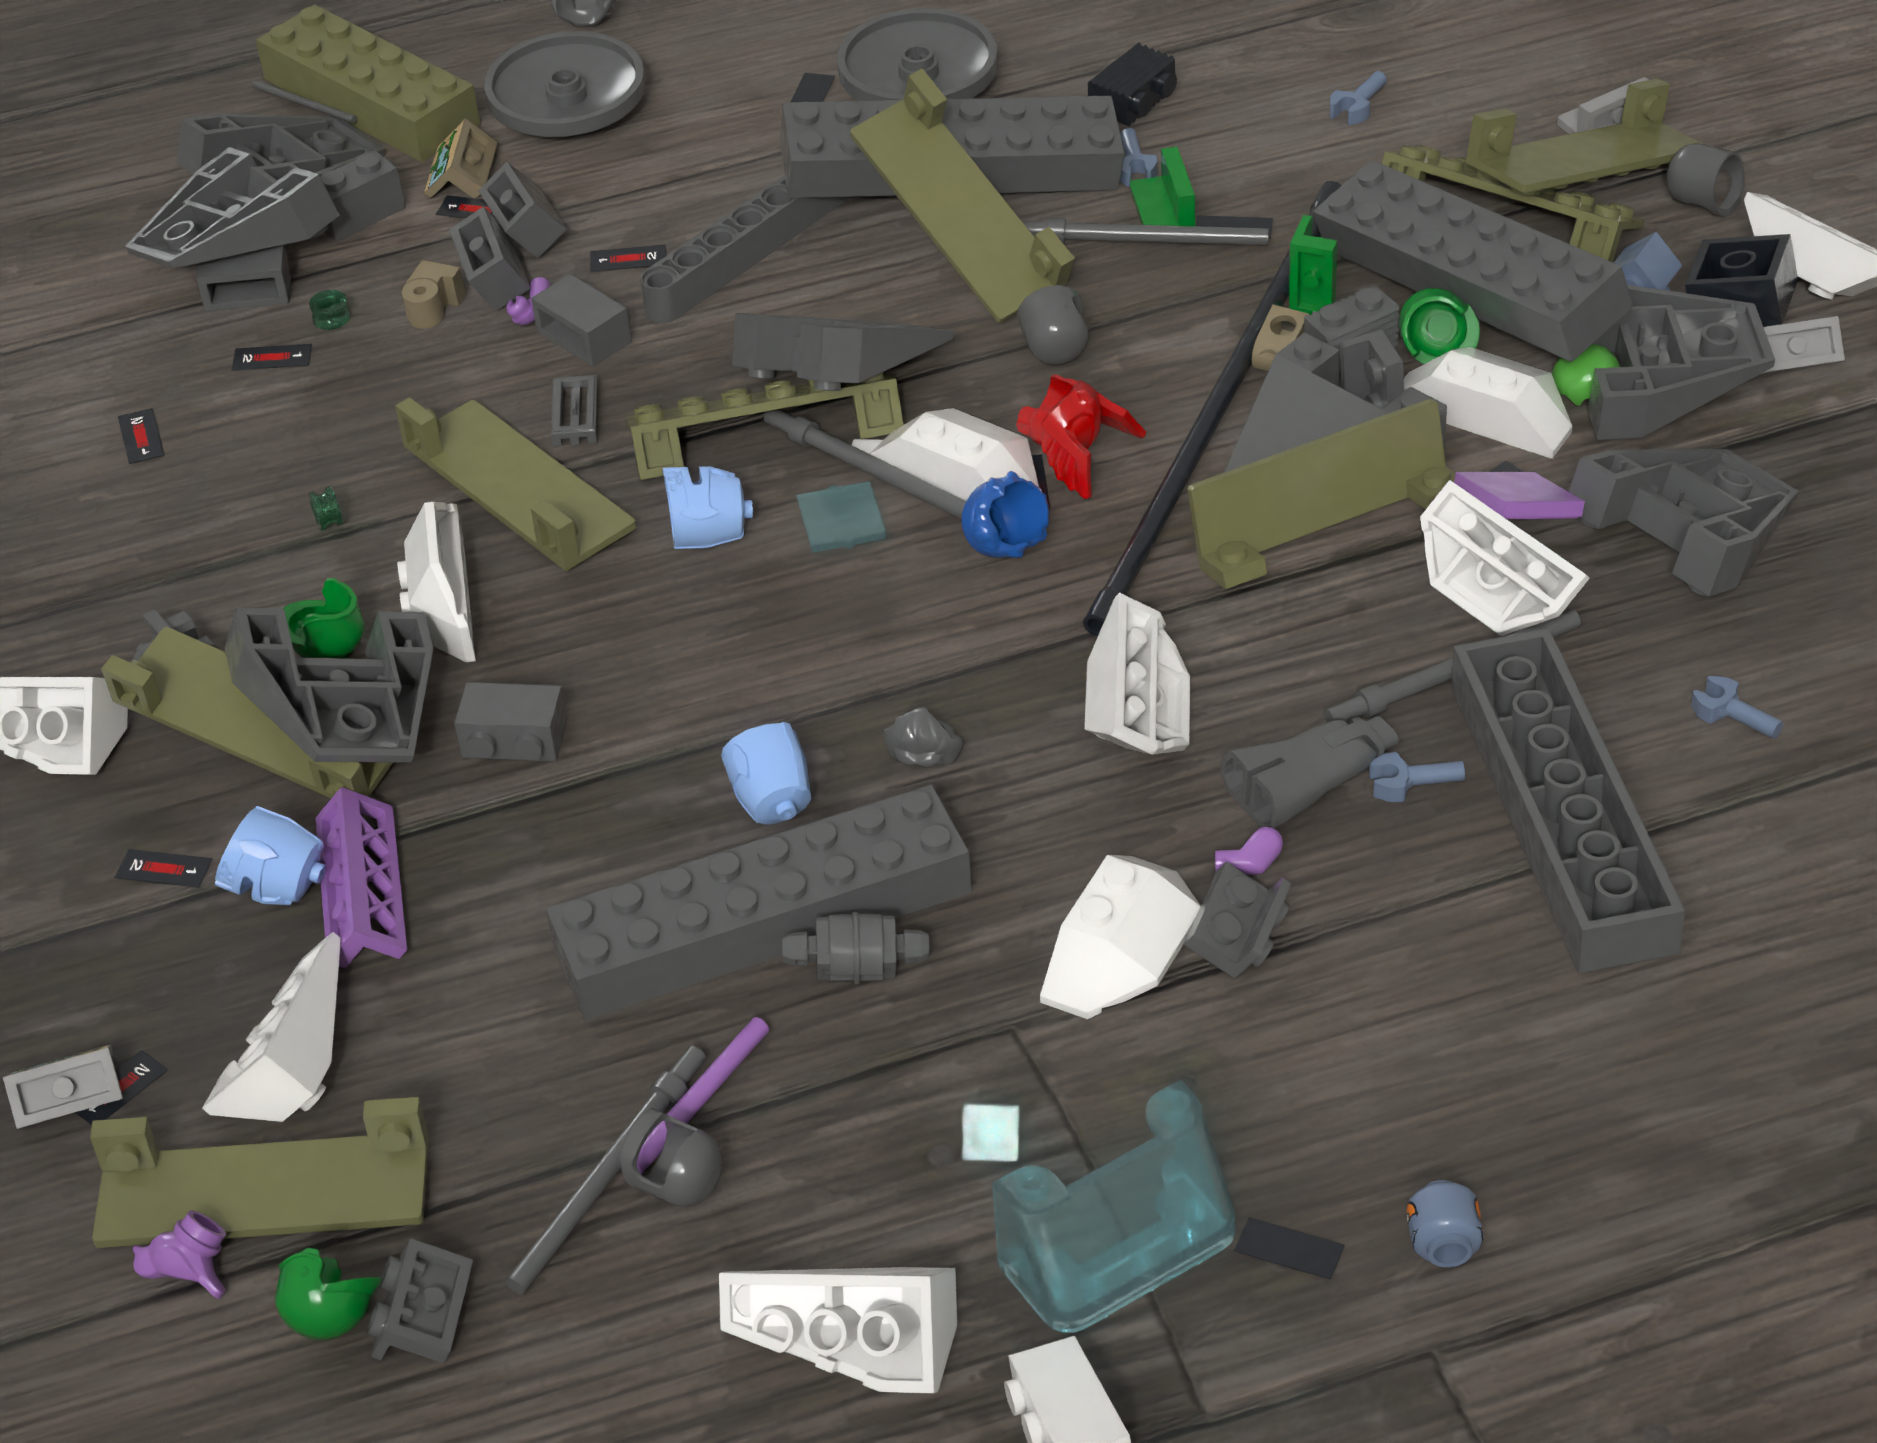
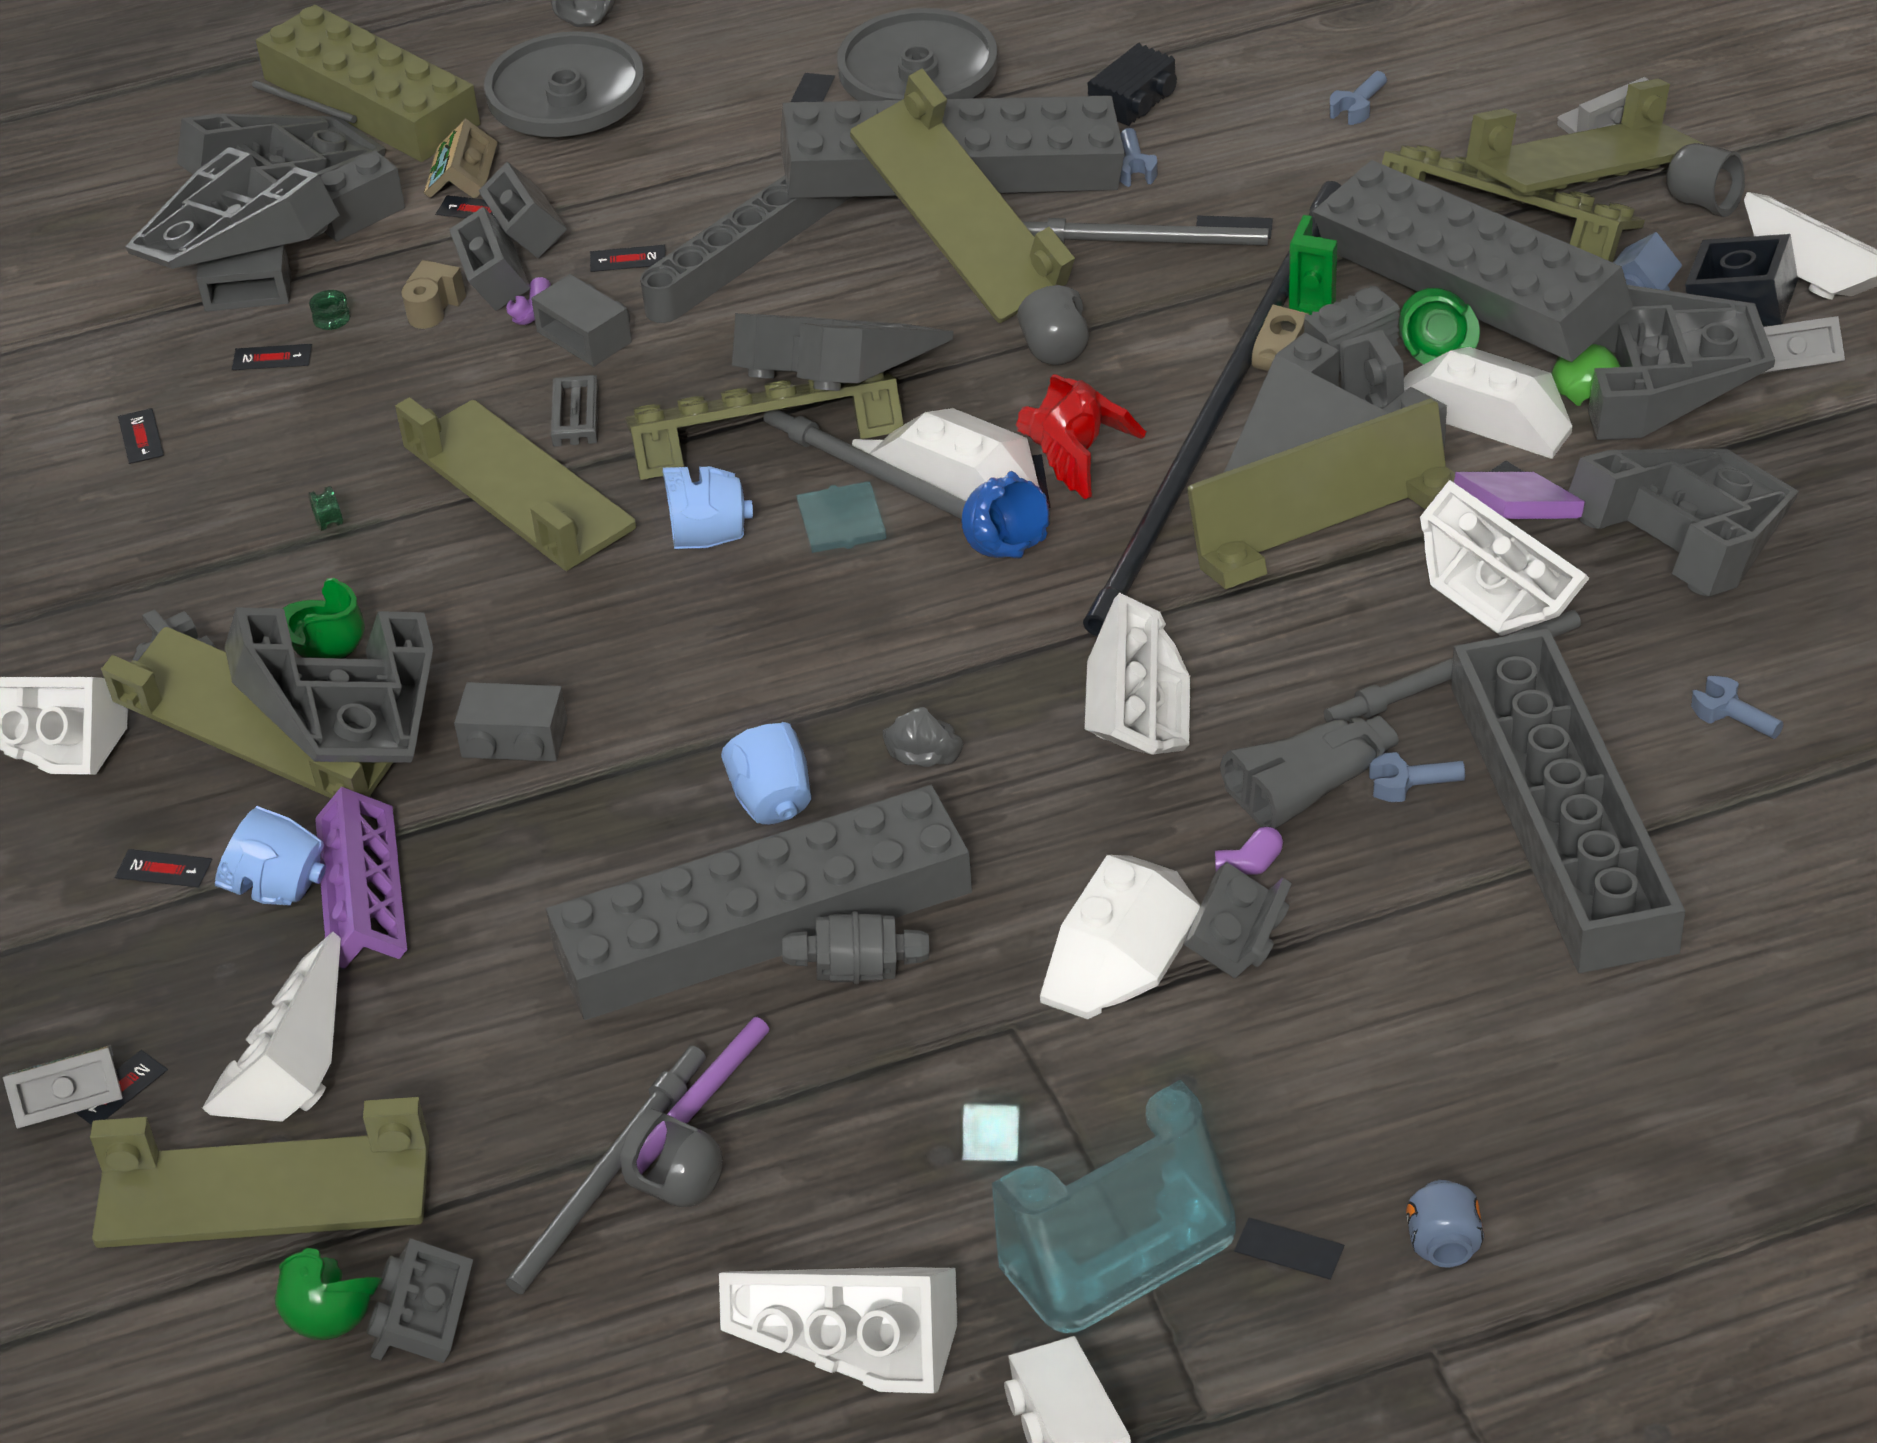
medium lavender animal [133,1210,226,1299] -> none
white wedge [397,502,475,662] -> none
green panel [1130,146,1195,226] -> none

